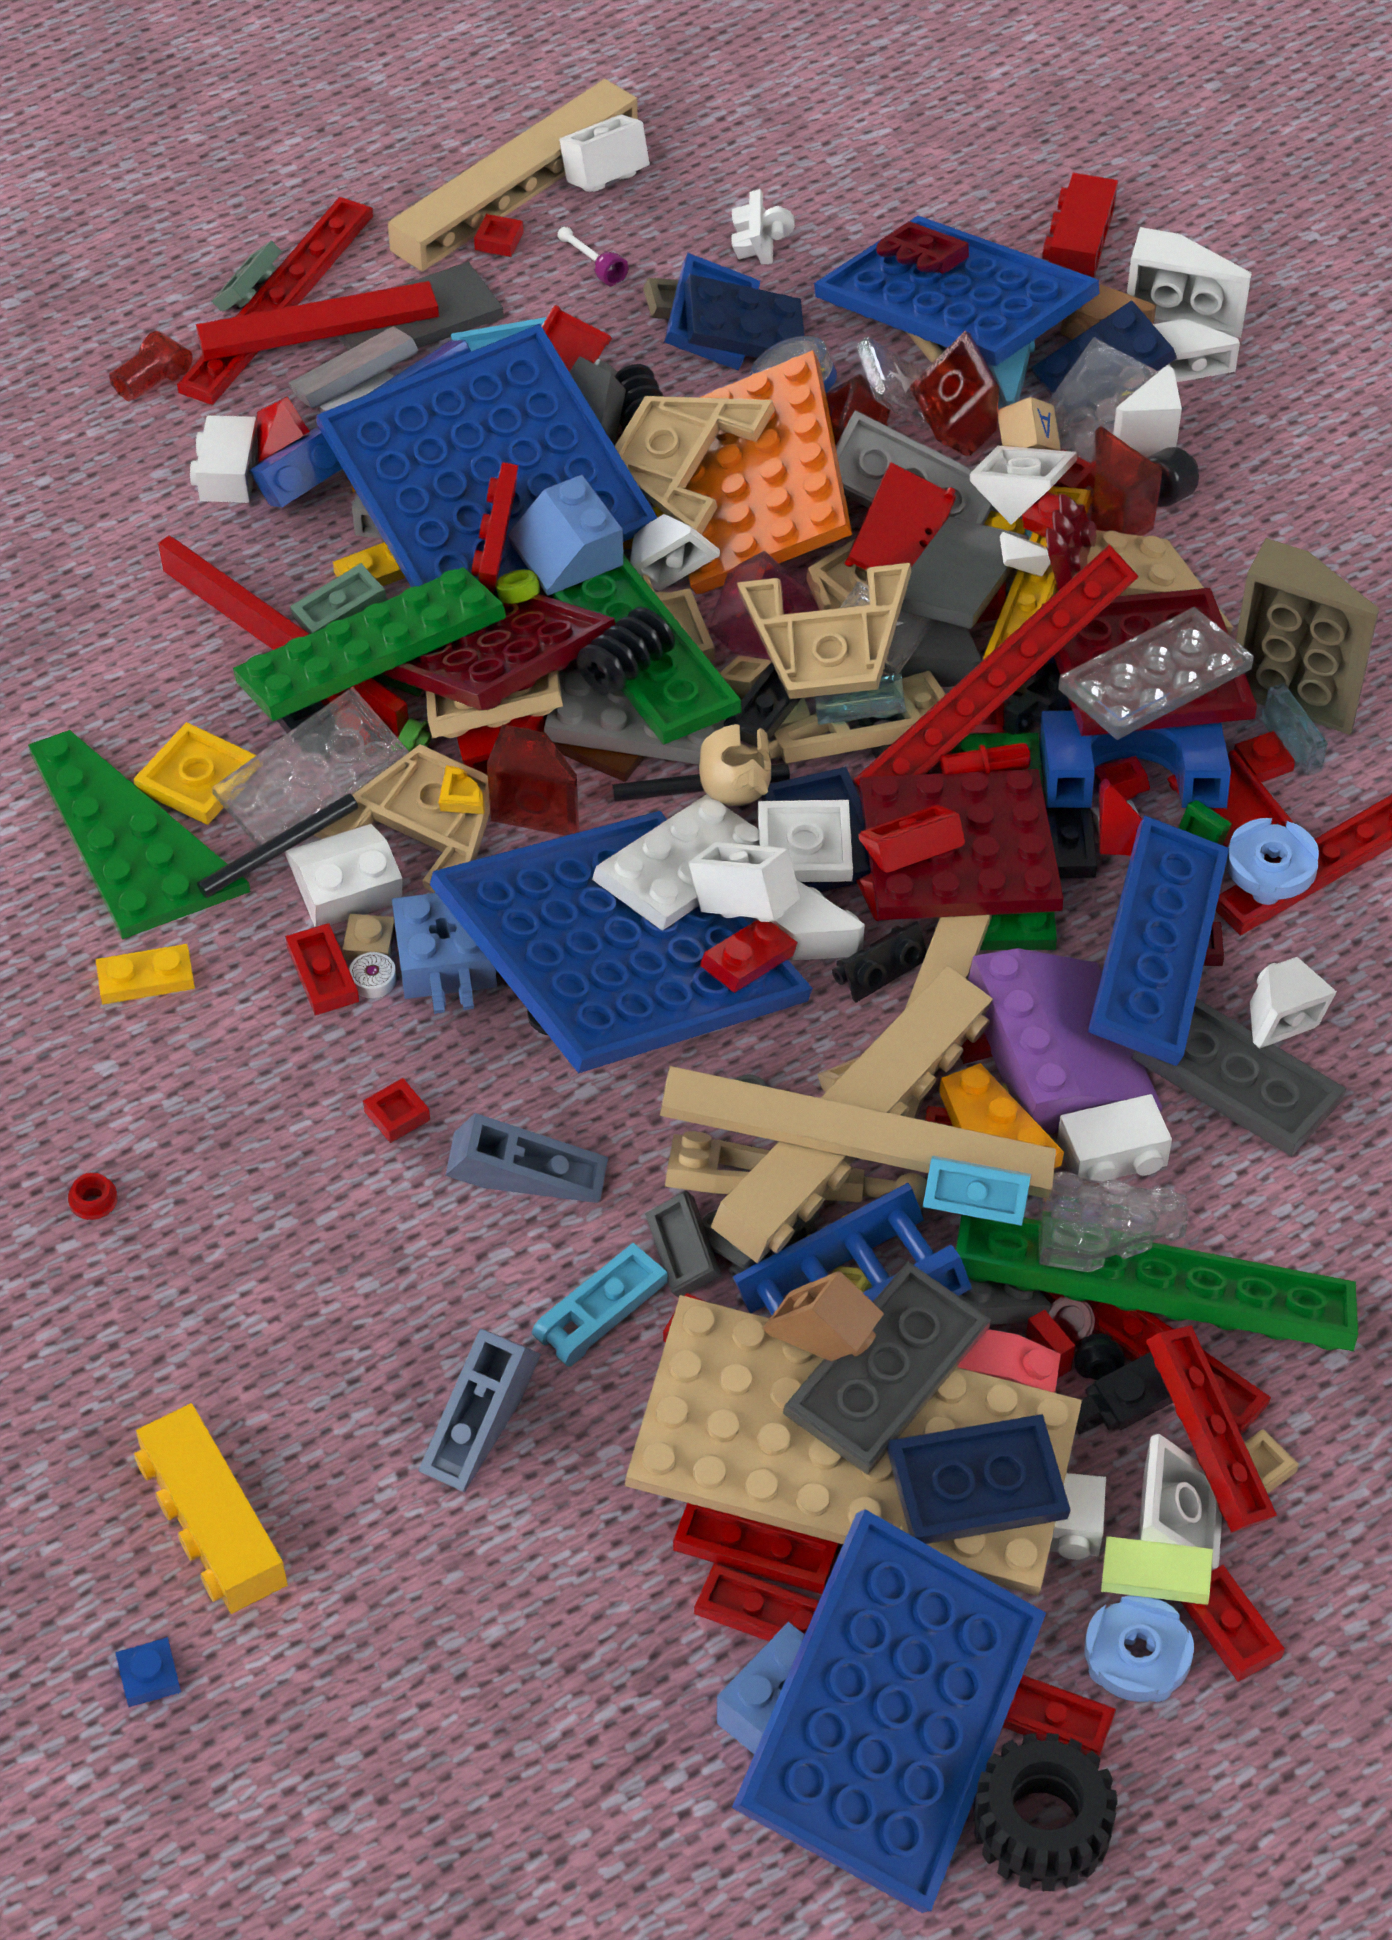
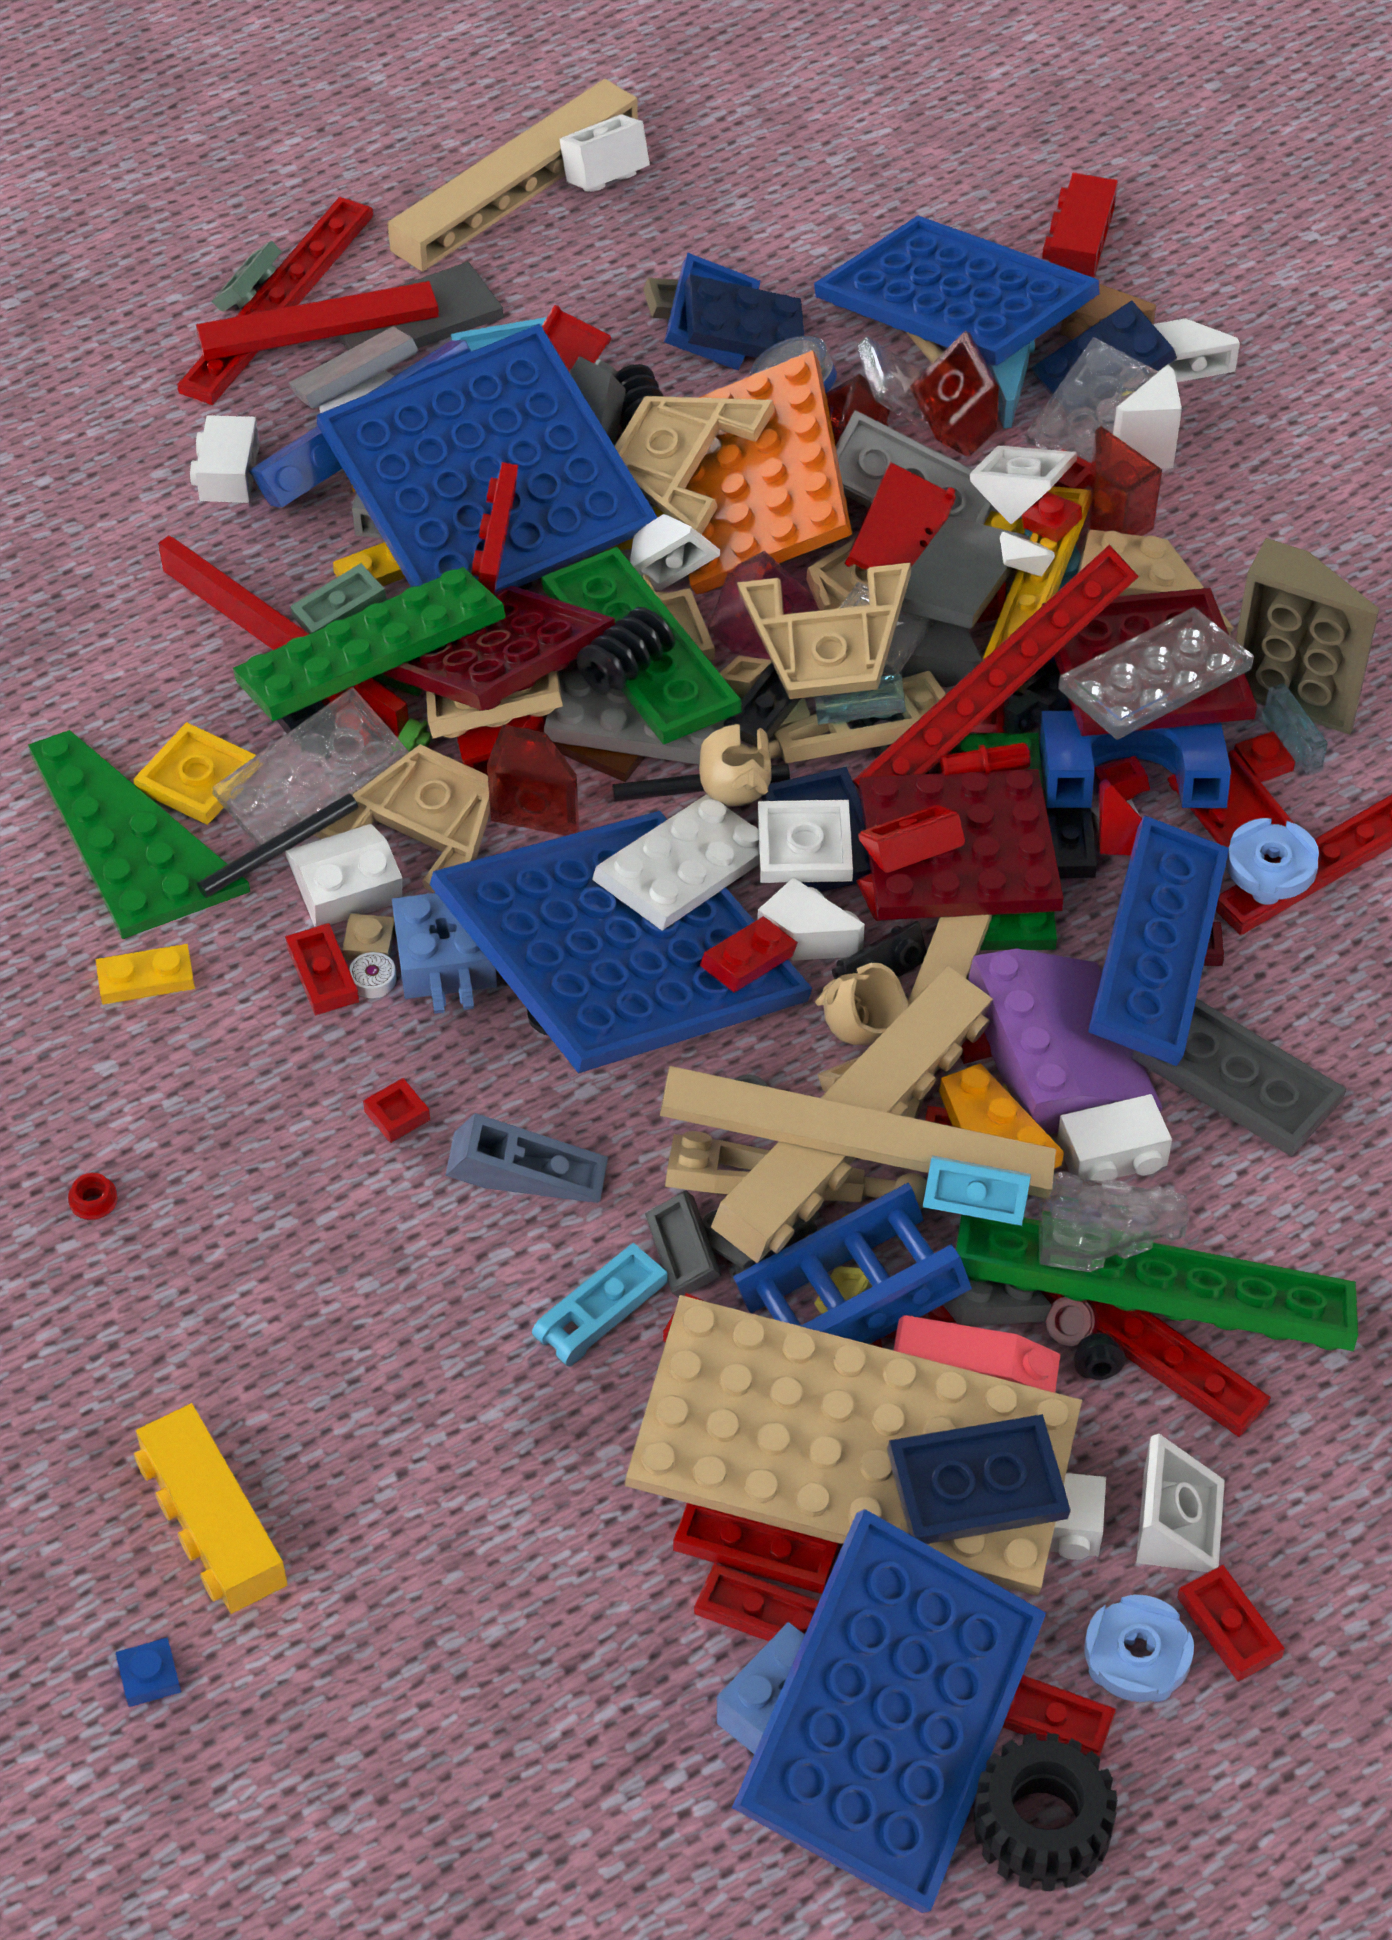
clear red piece [109,331,193,402] -> none
slope [257,396,310,463] -> none
sand blue slope [418,1328,541,1492] -> none
yellow tile [438,765,485,814] -> none
red plate [474,214,524,257] -> none
lime tile [495,570,541,603] -> none
medium blue slope [508,475,623,596] -> none
magenta hinge [558,227,629,287] -> none
white brick [688,842,801,922] -> none
white hips [731,189,795,265] -> none
medium nougat slope [762,1271,884,1361] -> none
dark grey tile [783,1261,991,1475] -> none
dark red plate [876,221,969,274] -> none
tan brick [997,397,1061,451] -> none
red plate [1026,1309,1075,1379] -> none
dark red plate [1046,493,1097,590] -> none
black hinge [1076,1352,1173,1435] -> none
yellowish green tile [1101,1536,1213,1605] -> none
white slope [1127,227,1252,338] -> none
black head [1137,447,1199,507] -> none
red plate [1146,1325,1277,1533] -> none
green tile [1178,800,1232,845] -> none
tan tile [1244,1429,1299,1494] -> none
white slope [1250,957,1337,1049] -> none
none -> tan helmet [815,963,908,1046]

